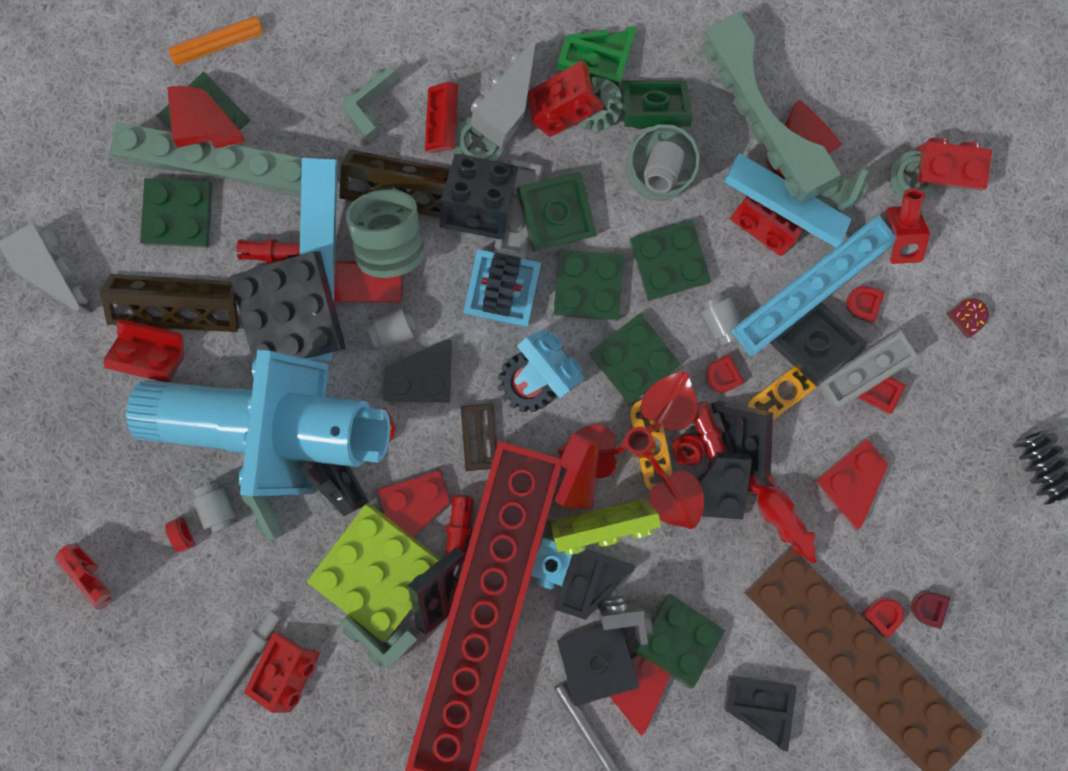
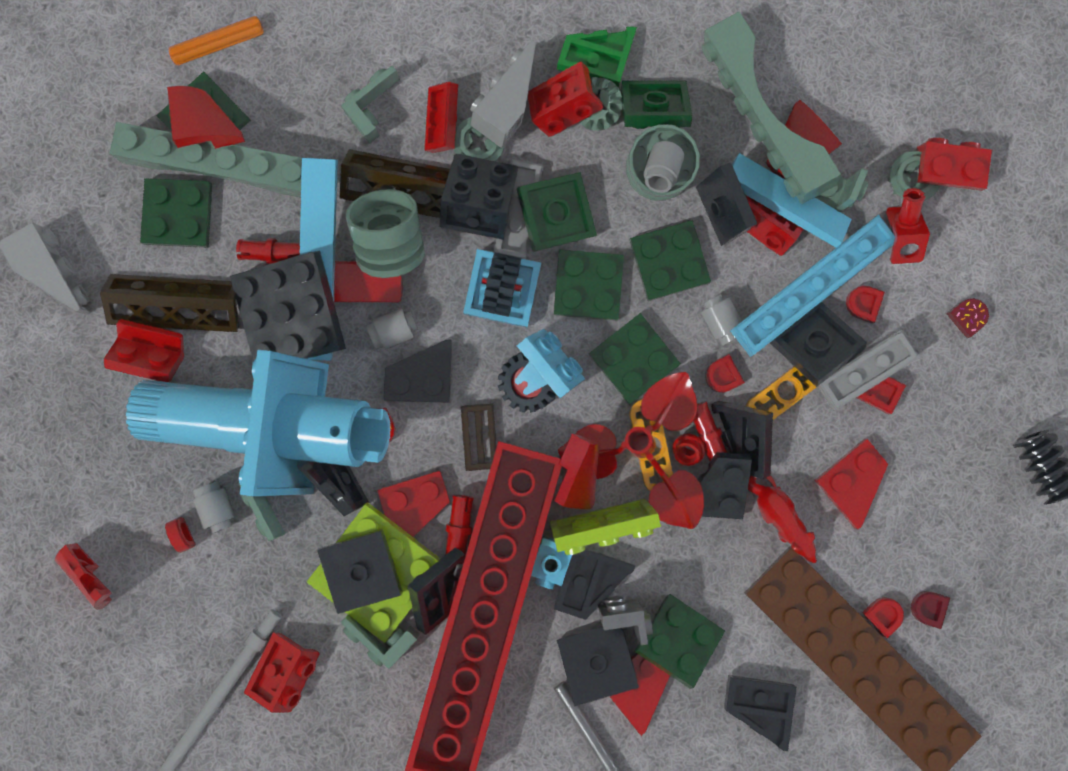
none -> black plate [317,529,403,614]
none -> black plate [696,163,757,246]

